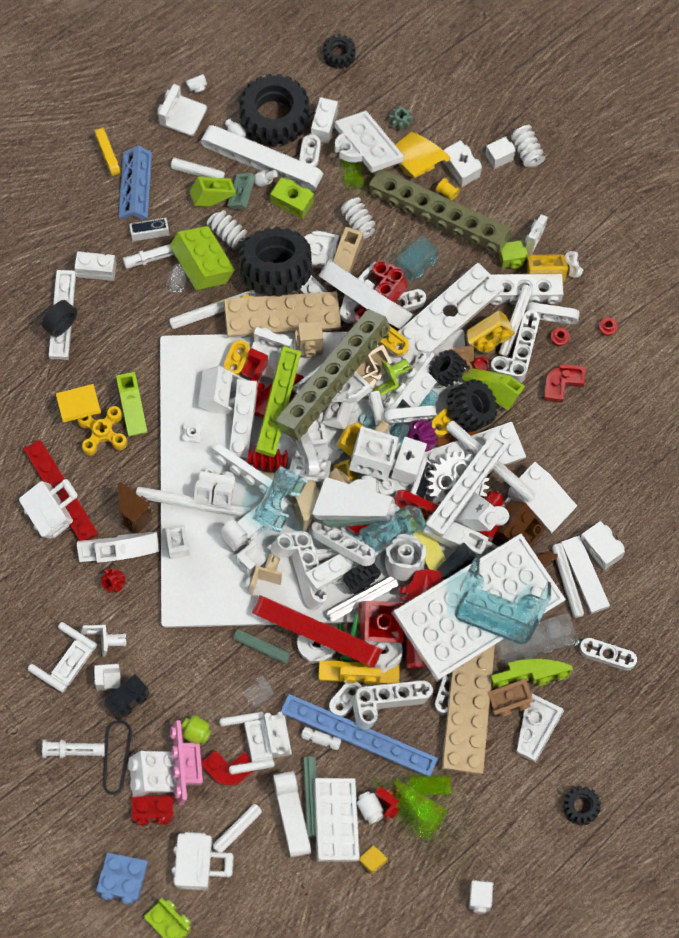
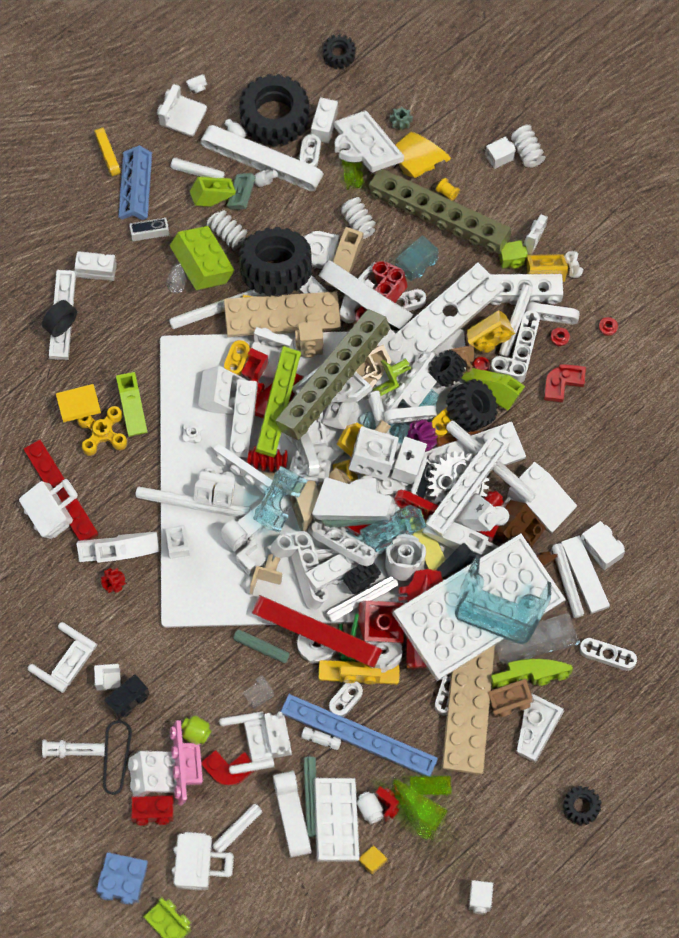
white bracket [81,625,126,657] -> none
reddish brown slope [118,482,152,534] -> none
white pin [123,244,175,269] -> none
lime brick [270,177,314,220] -> none
white beam [352,681,433,730] -> none
yellow plate [379,326,409,357] -> none
white brick [442,140,482,187] -> none

